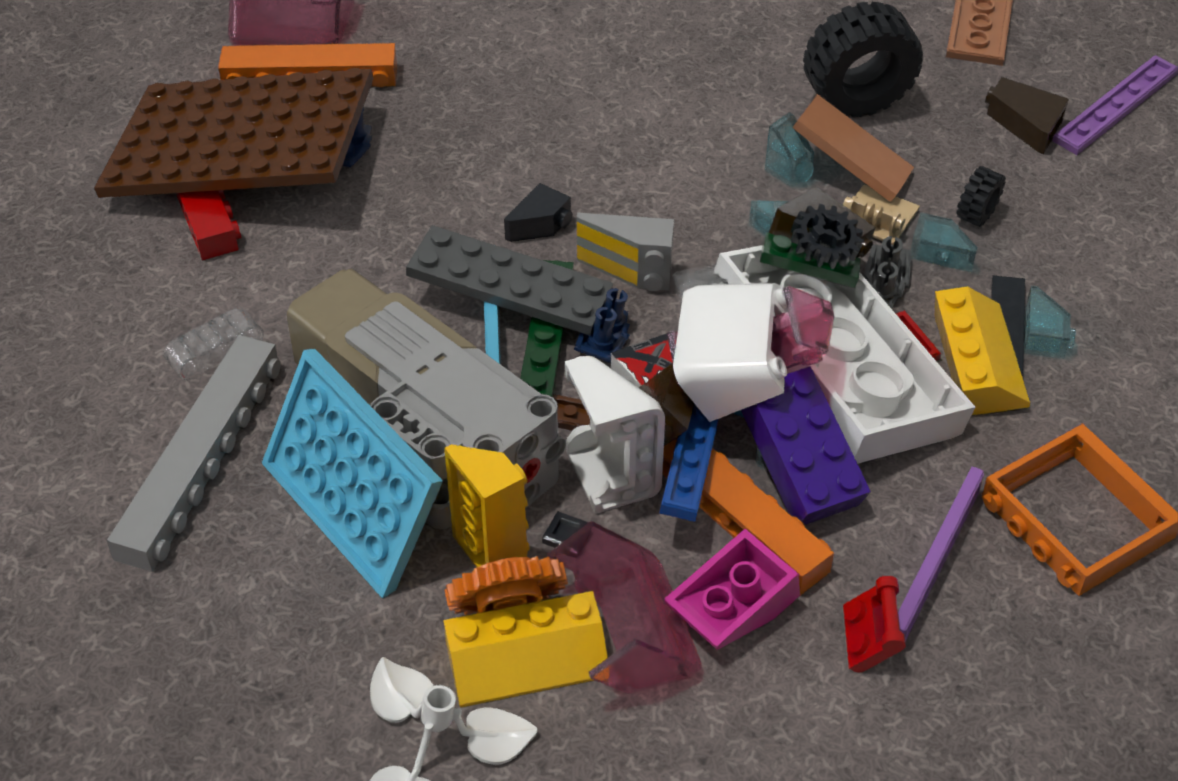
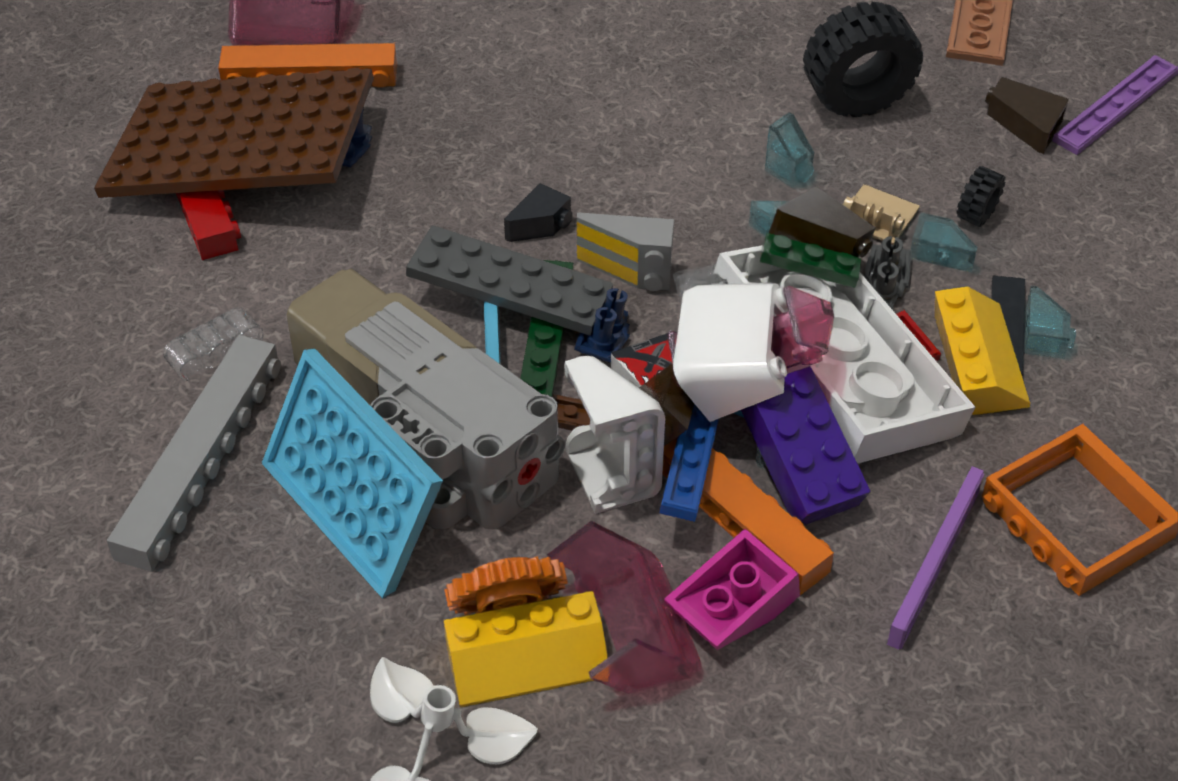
yellow slope [444,444,530,568] -> none
black tile [542,511,590,555] -> none
black gear [790,204,864,269] -> none
nougat tile [792,94,914,202] -> none
red plate [843,576,906,672] -> none

